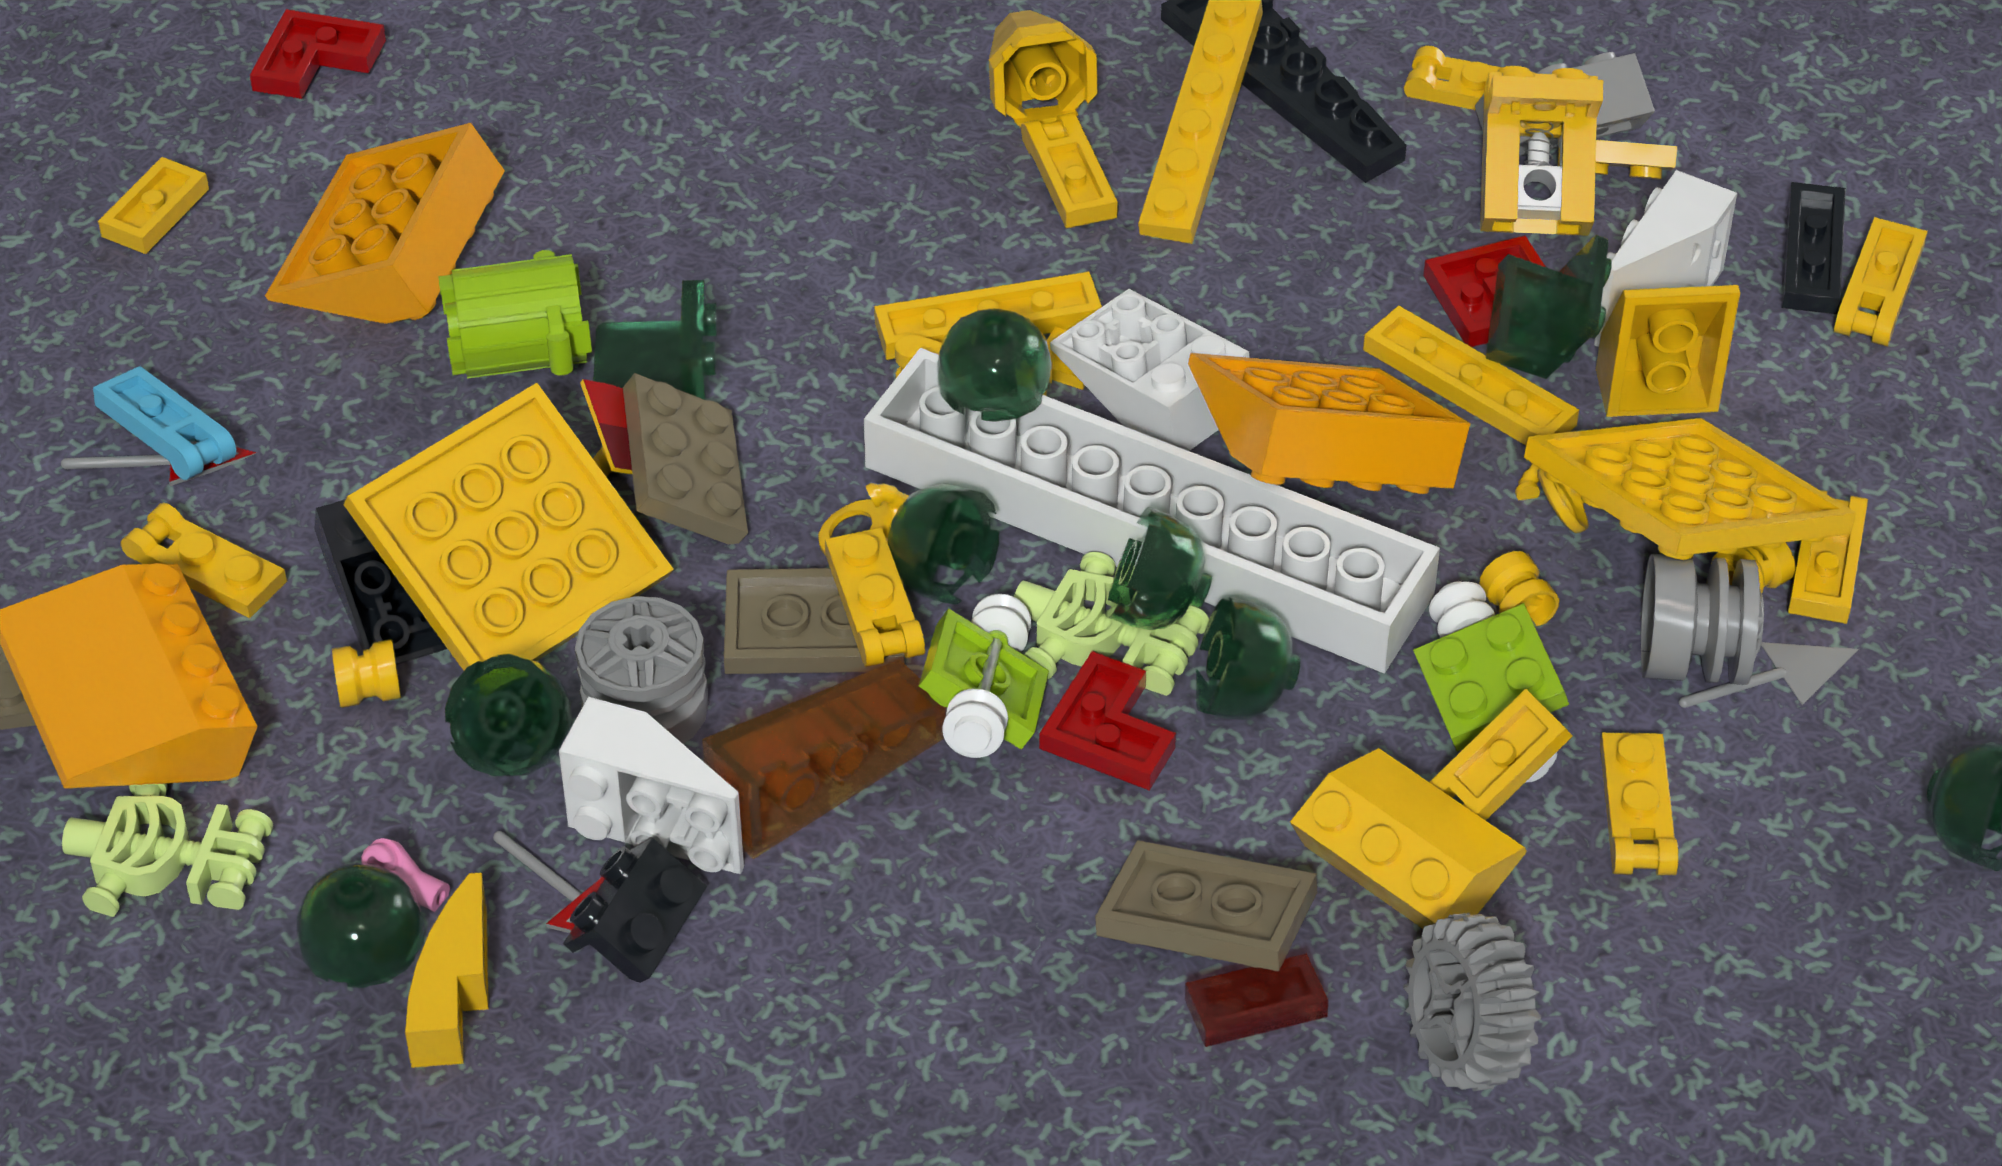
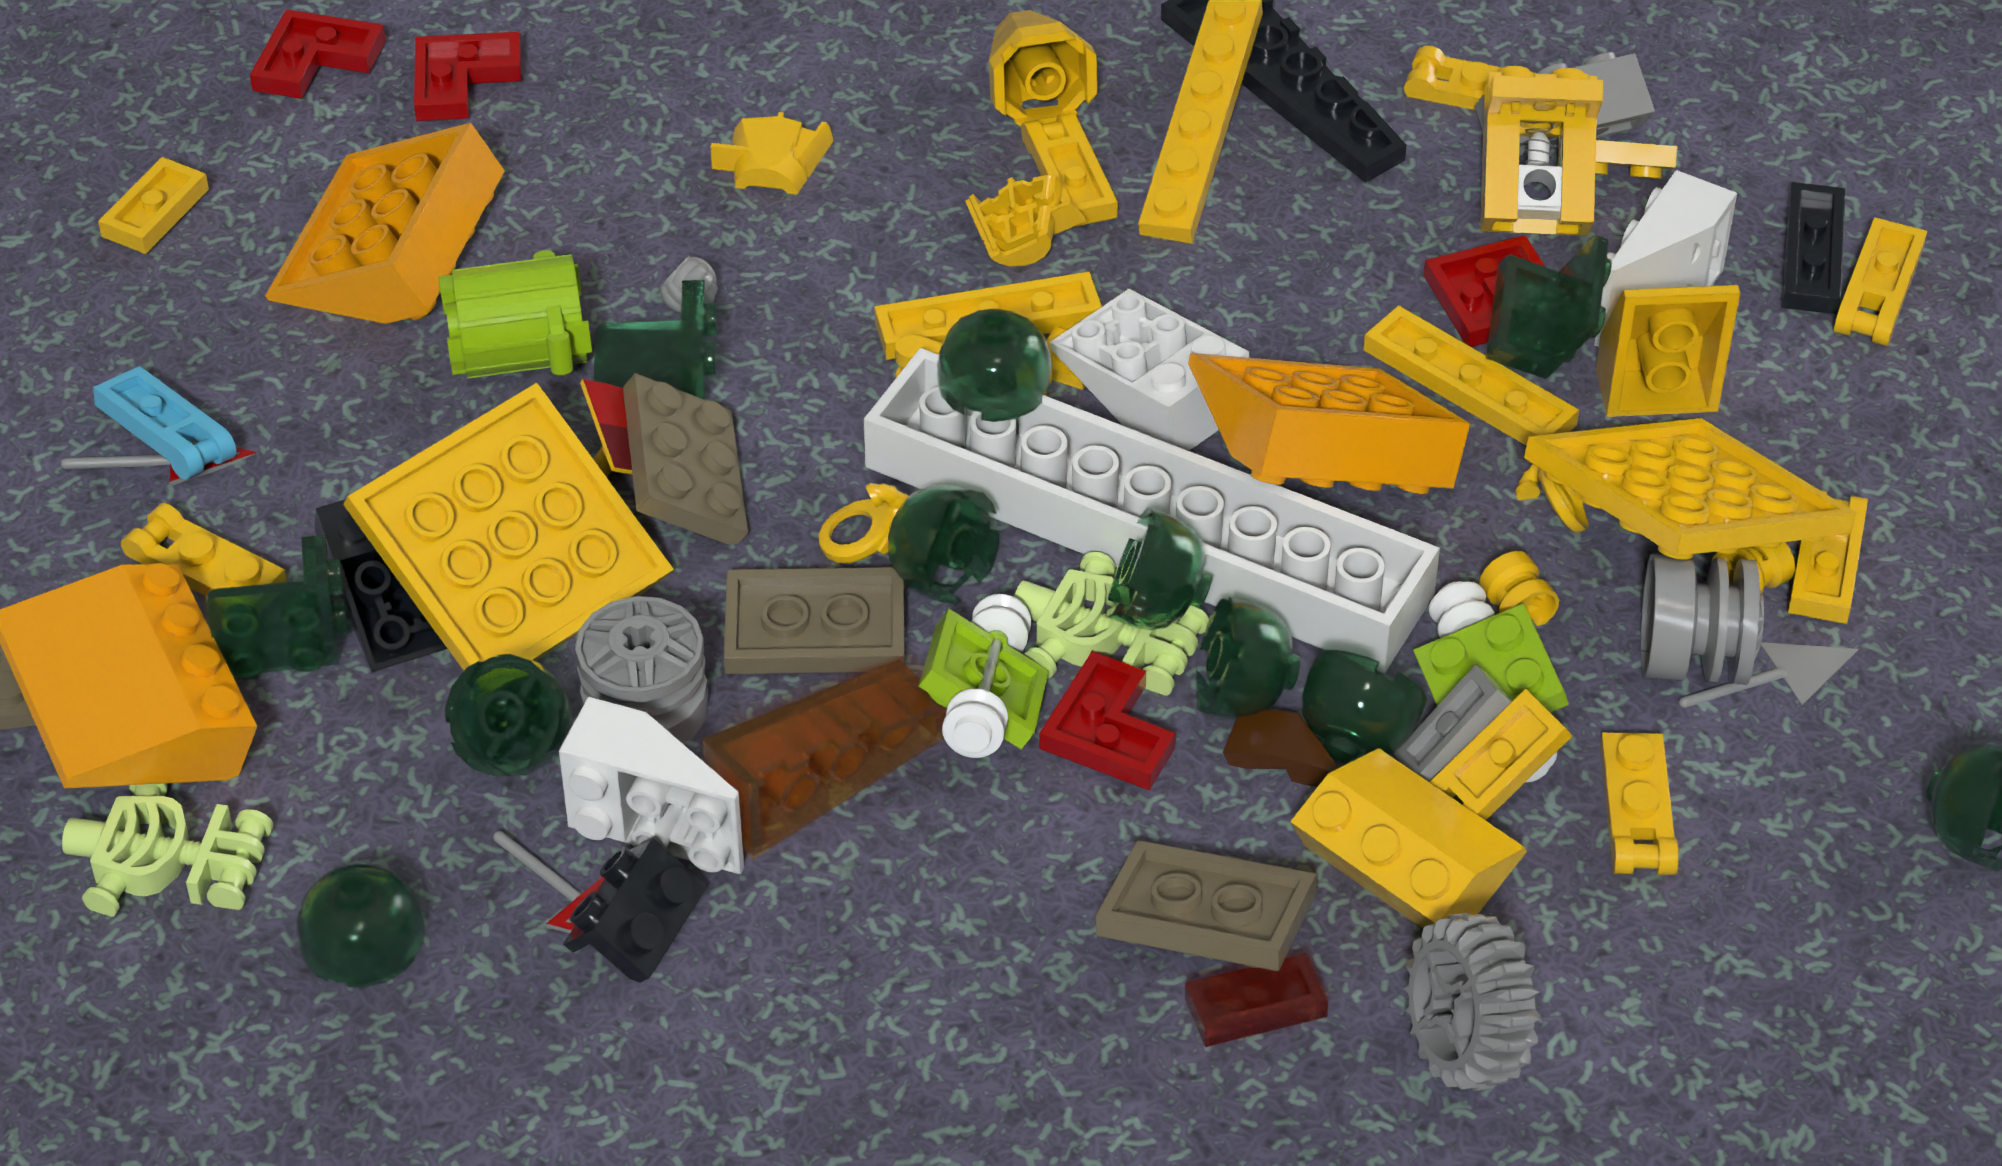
yellow wheel [332,640,401,708] -> none
bright pink arm [361,838,450,912] -> none
yellow slope [405,873,489,1068] -> none
yellow plate [825,527,925,667] -> none
none -> clear green bracket [206,535,348,677]
none -> red plate [414,31,521,121]
none -> light grey piece [659,255,718,314]
none -> yellow piece [710,112,834,195]
none -> yellow piece [965,174,1086,266]
none -> reddish brown slope [1223,708,1338,786]
none -> clear green cylinder [1301,650,1428,763]
none -> light grey plate [1394,665,1512,782]

